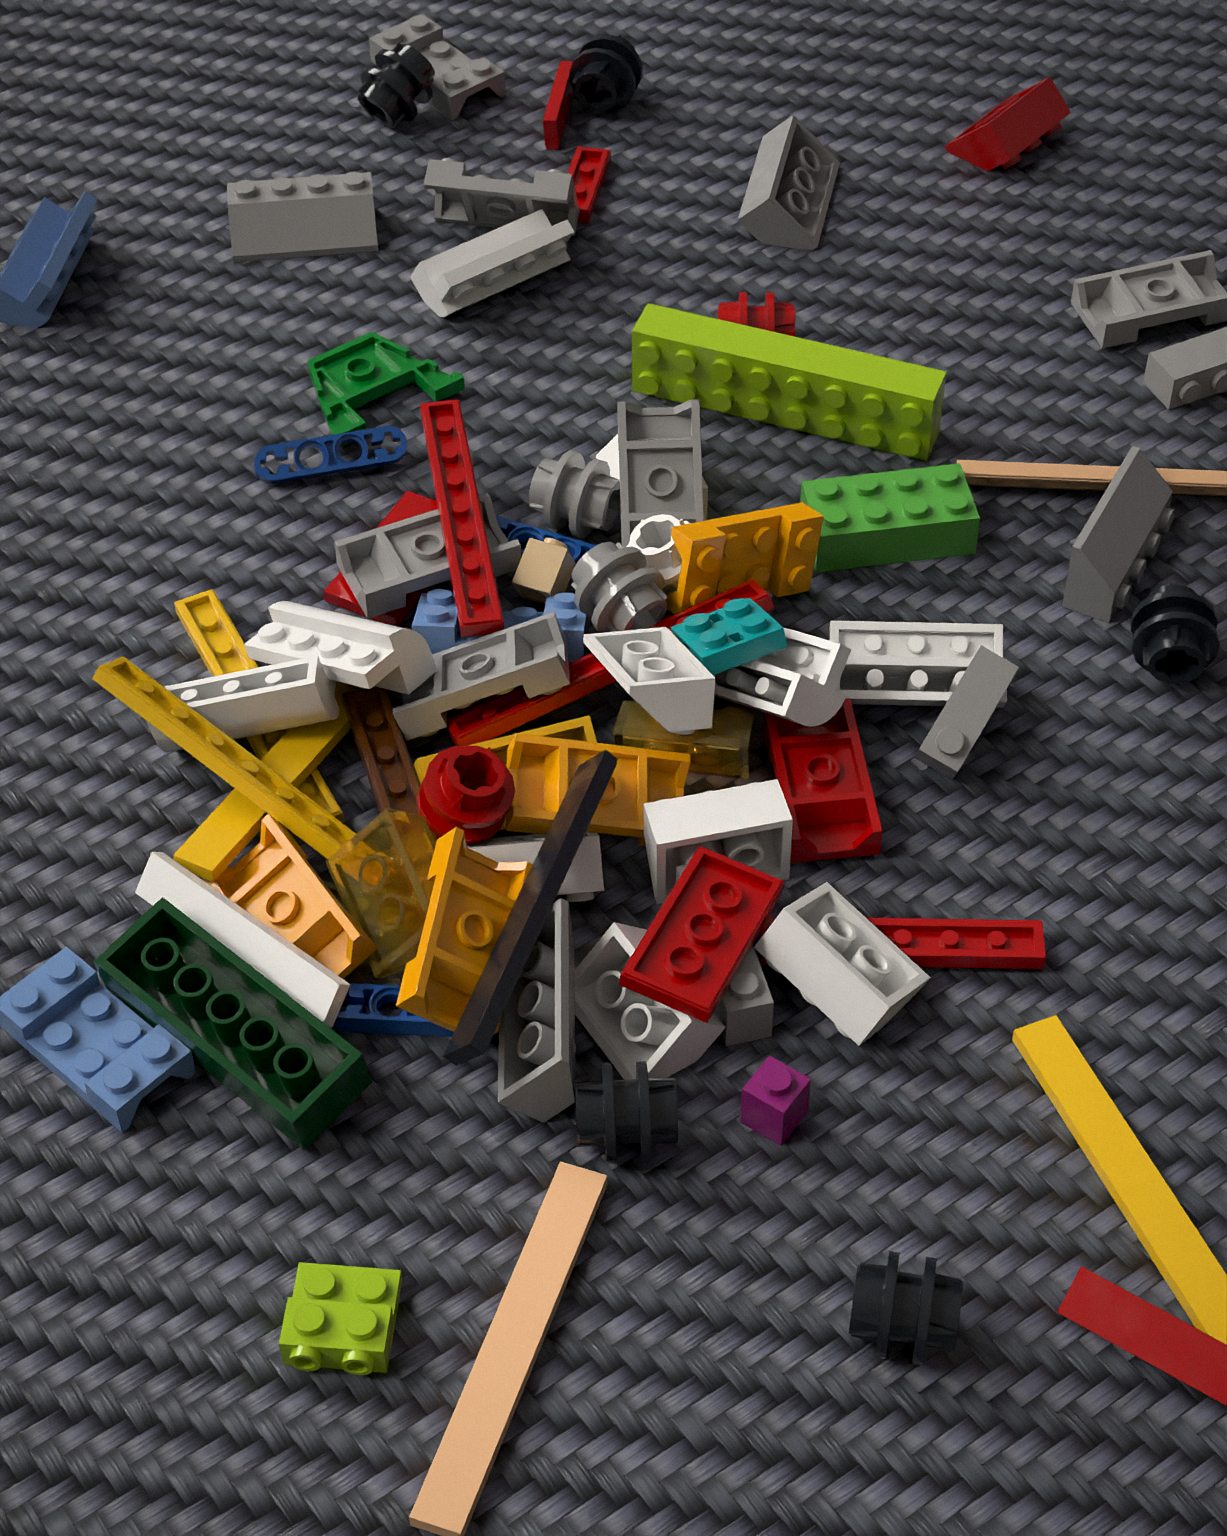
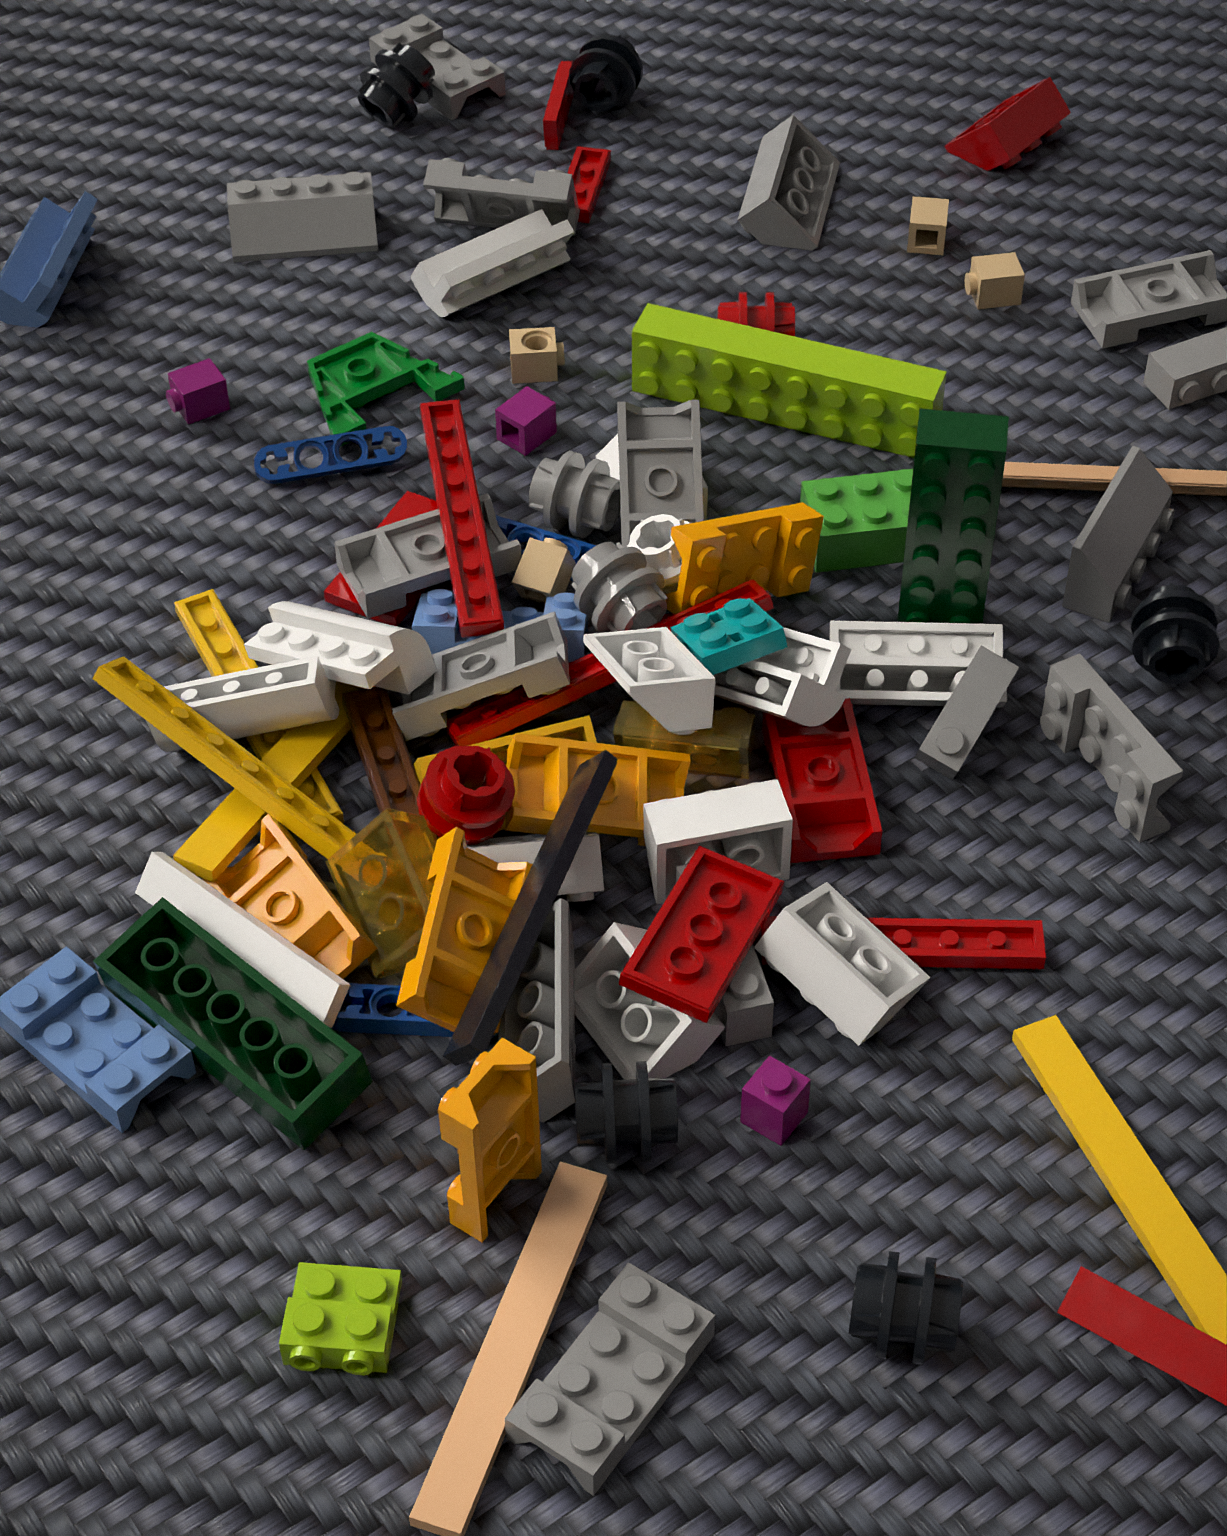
none -> magenta brick [166,358,230,425]
none -> light orange piece [438,1037,542,1243]
none -> magenta brick [495,386,557,456]
none -> light grey piece [504,1262,715,1496]
none -> tan brick [509,327,565,384]
none -> dark green brick [897,408,1009,624]
none -> tan brick [907,196,949,255]
none -> tan brick [964,252,1025,309]
none -> light grey piece [1040,653,1183,843]

